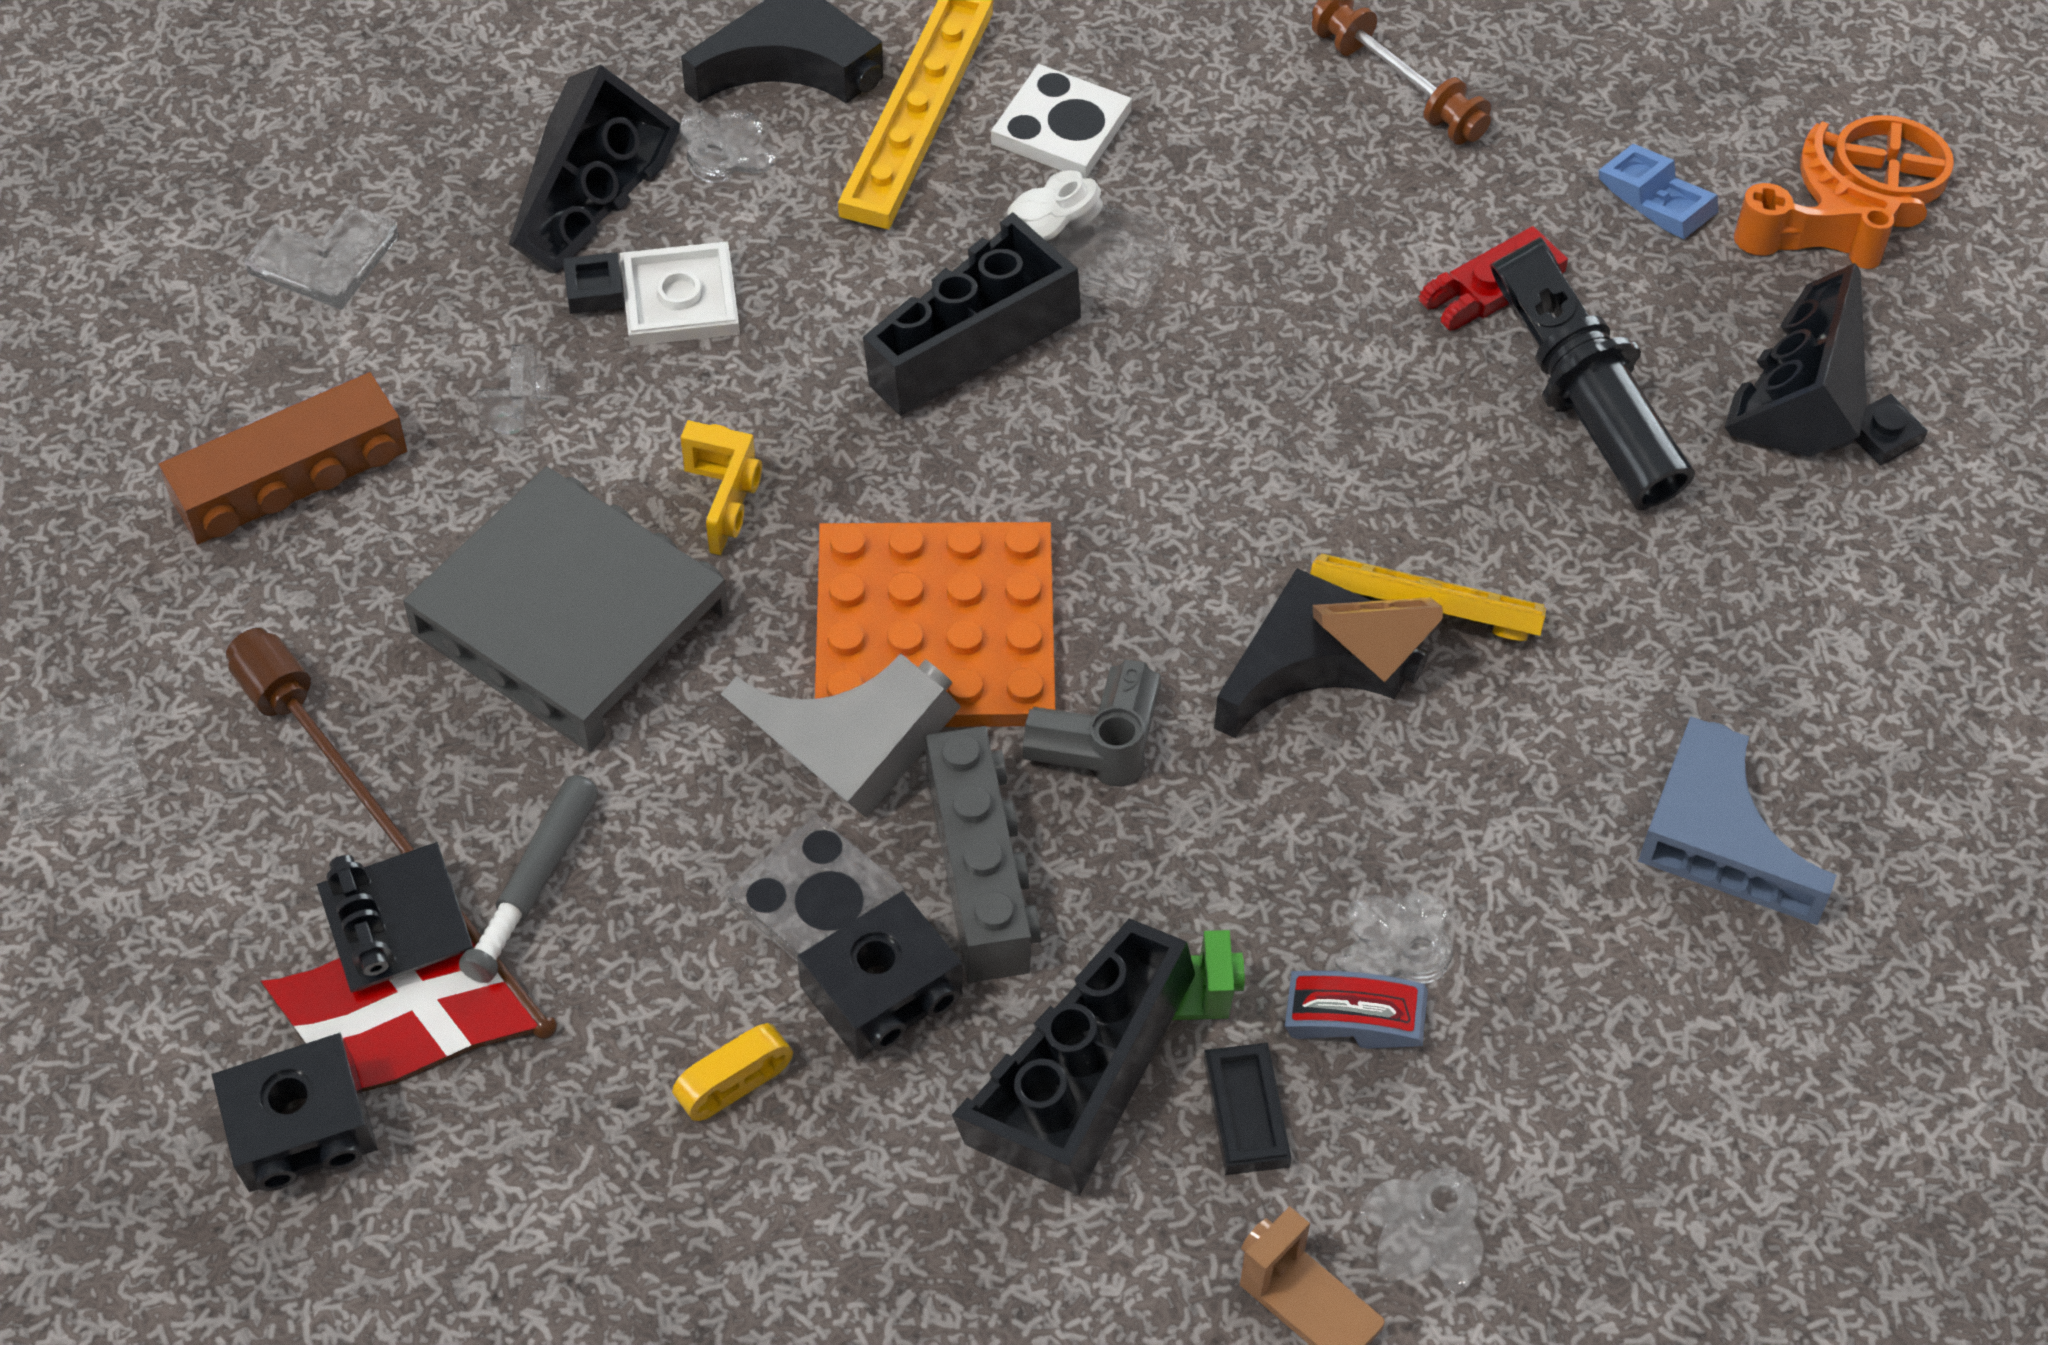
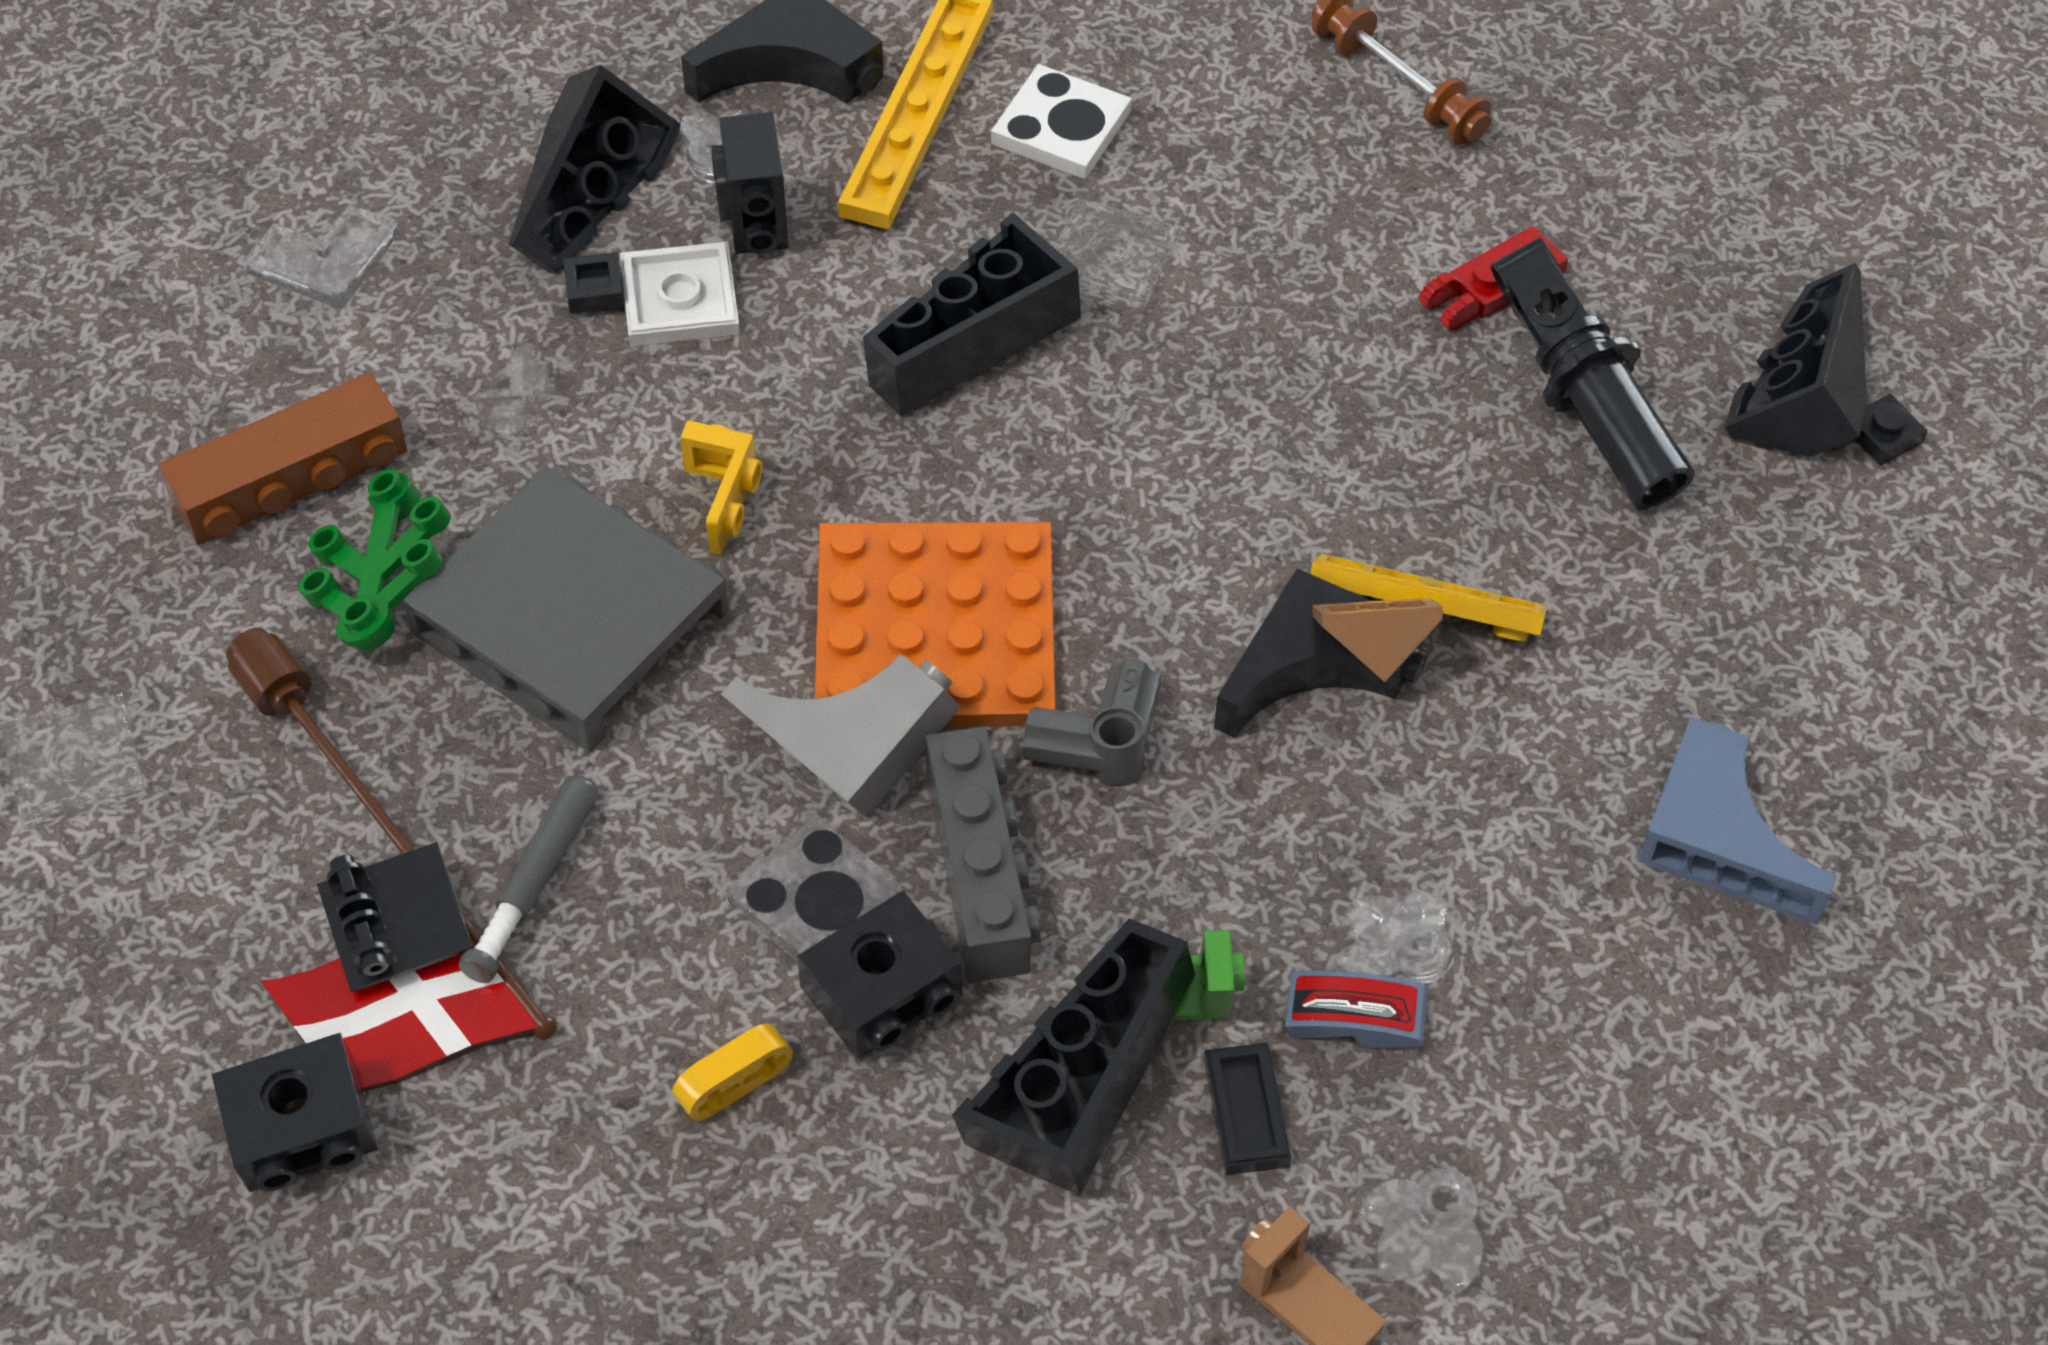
white plate [1007,170,1103,241] -> none
medium blue slope [1598,144,1719,239] -> none
orange piece [1733,115,1954,269] -> none
none -> green plant [298,469,451,652]
none -> black brick [711,112,789,255]

